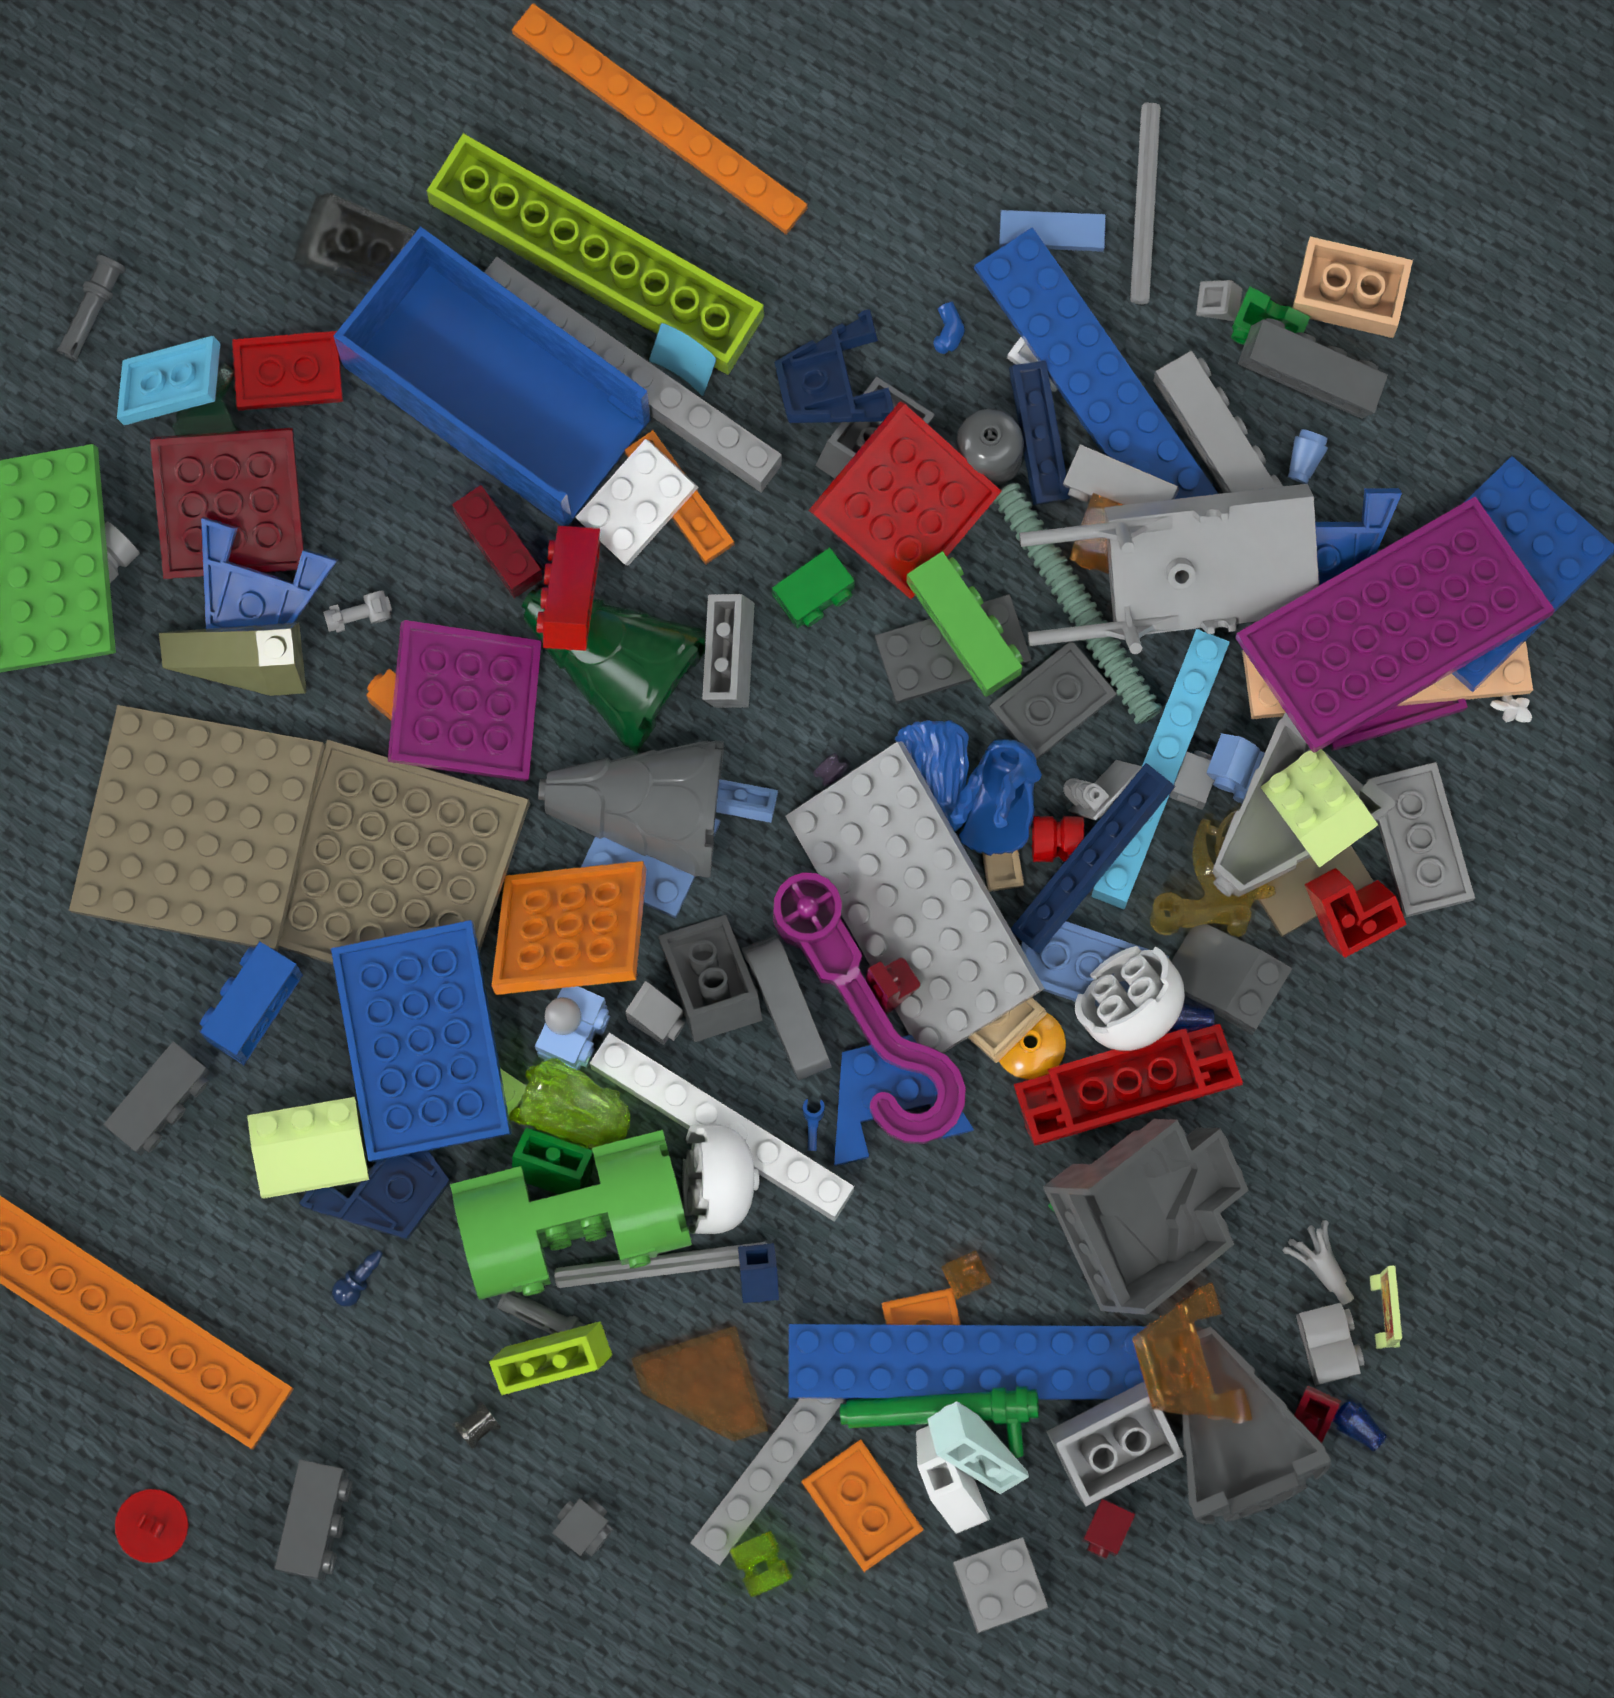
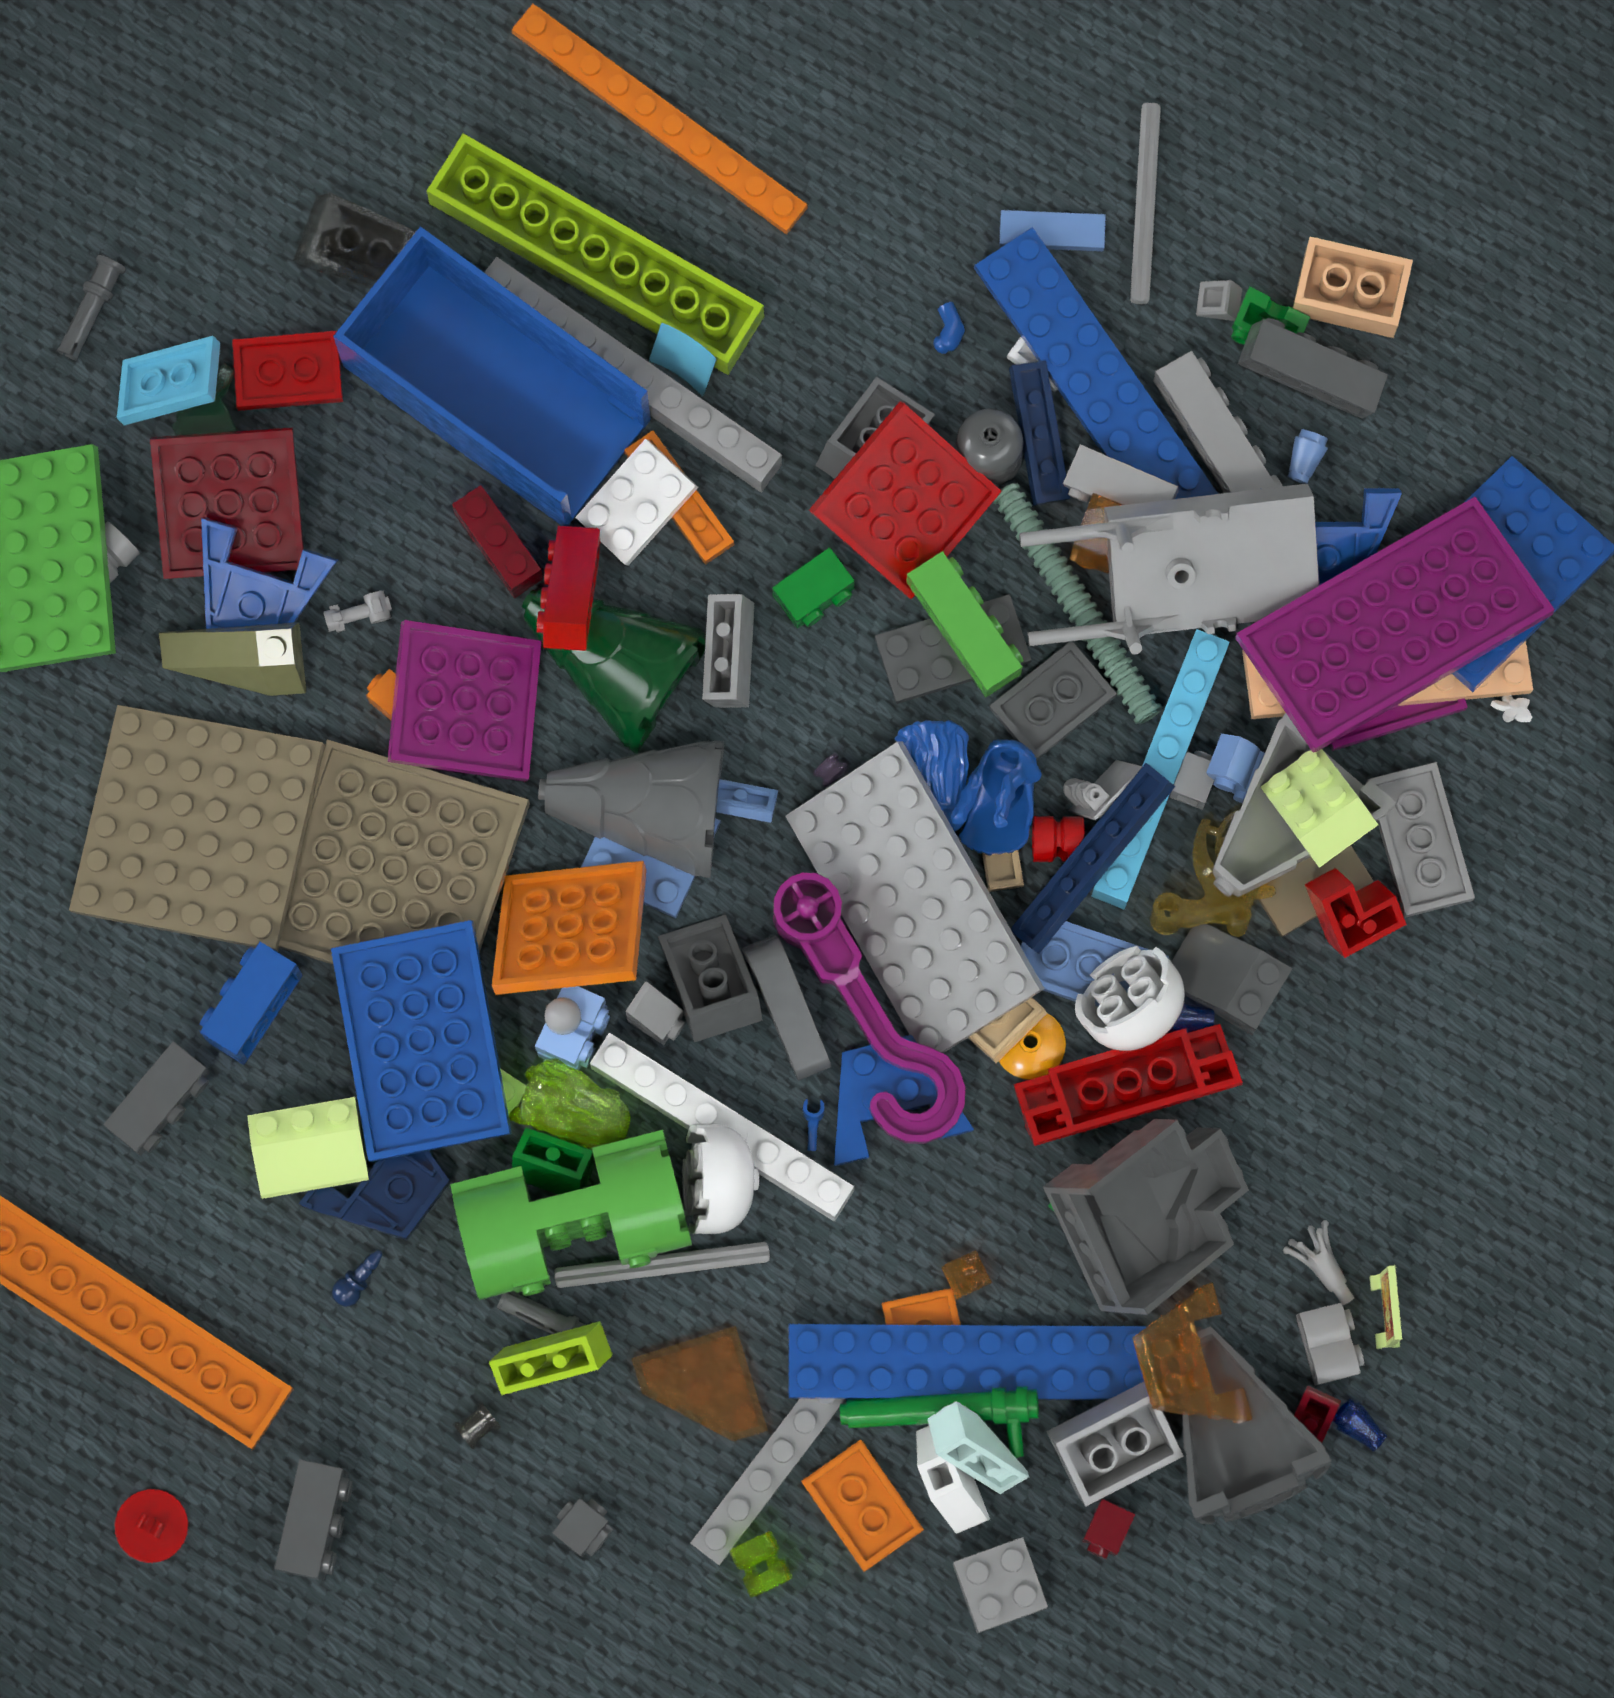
dark blue brick [738,1243,779,1303] -> none
dark blue wing [774,309,894,423] -> none
dark red slope [866,957,921,1015] -> none

